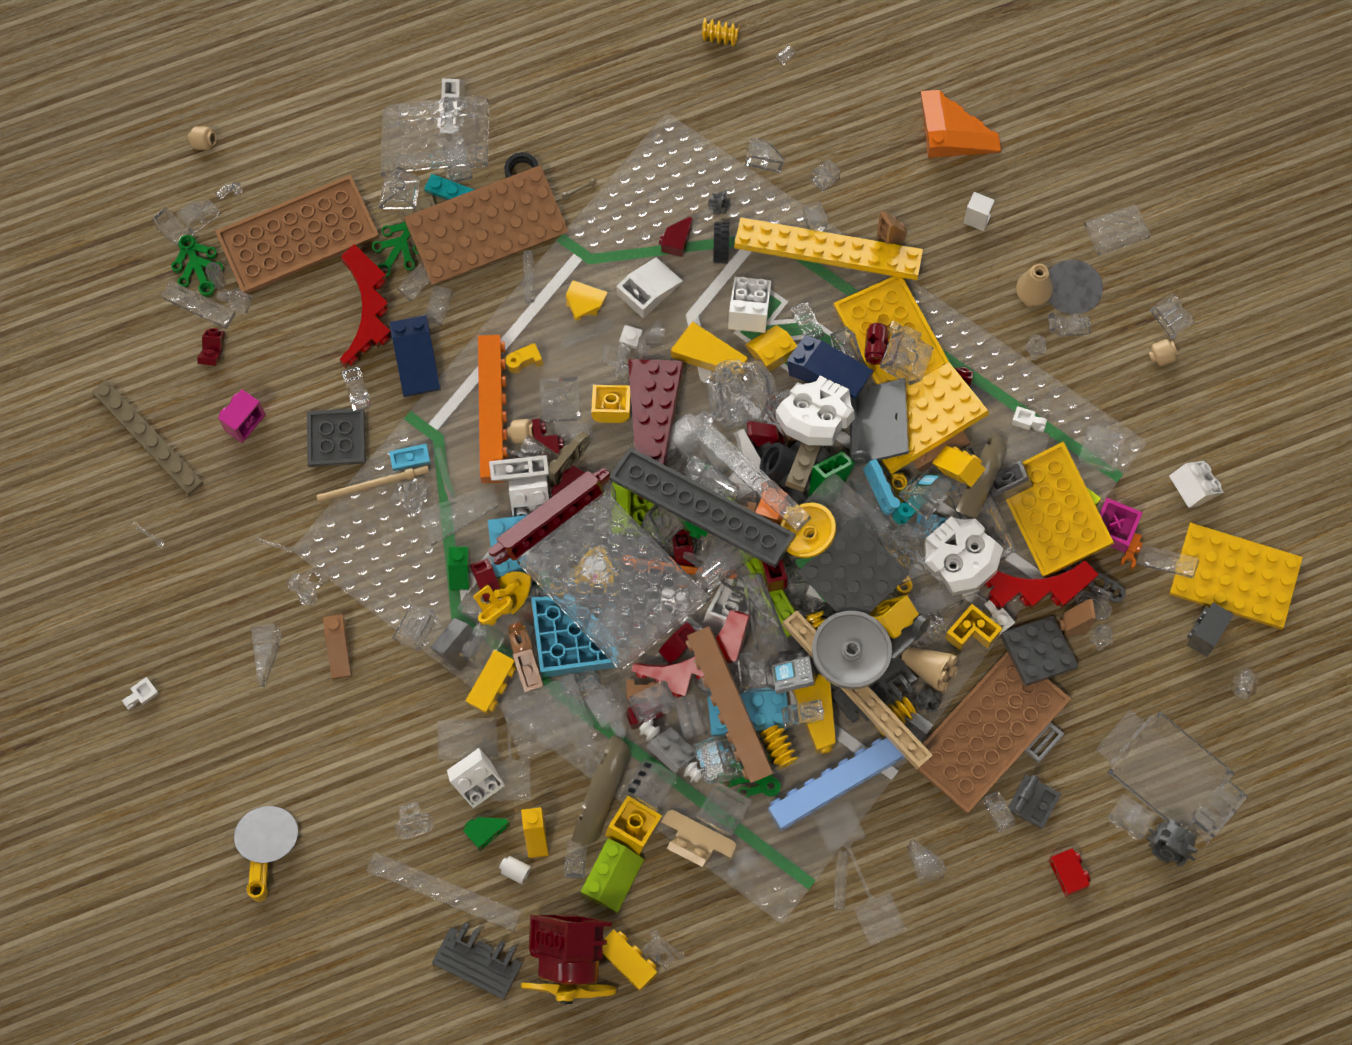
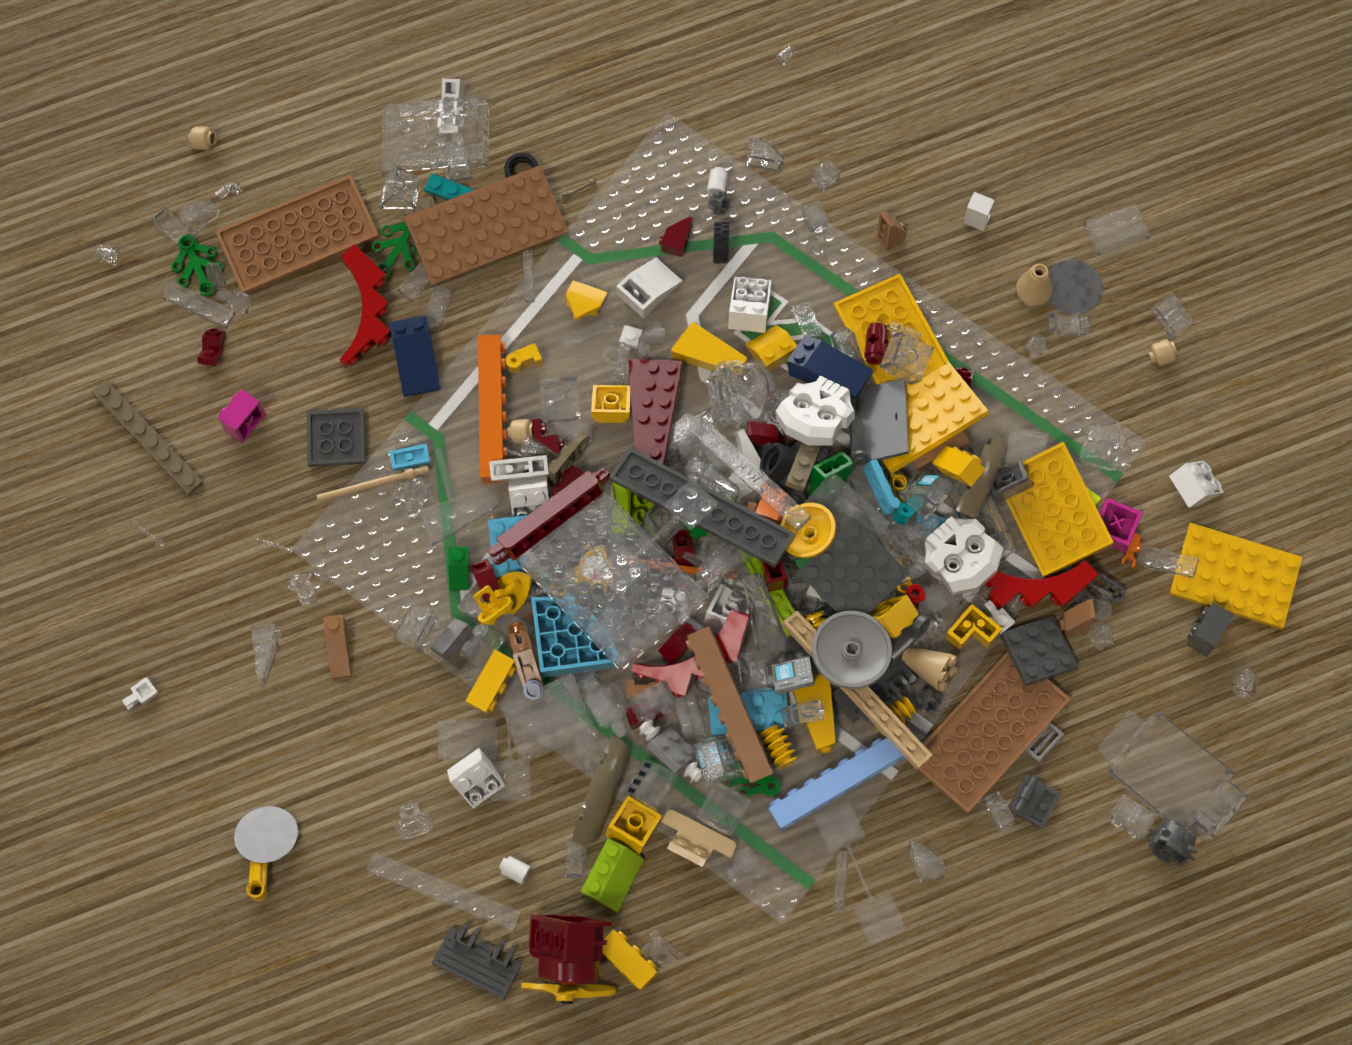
clear brick [342,366,371,411] -> none
green slope [463,817,510,851] -> none
yellow slope [521,807,549,858] -> none
yellow piece [701,18,740,47] -> none
yellow plate [734,218,923,280] -> none
orange slope [921,90,1001,158] -> none
white plate [1011,406,1047,433] -> none
red brick [1048,848,1091,898] -> none
none -> clear brick [96,244,120,266]
none -> sand blue plate [523,680,543,700]
none -> clear hinge [593,479,719,597]
none -> white brick [707,167,728,196]
none -> red brick [903,584,926,609]

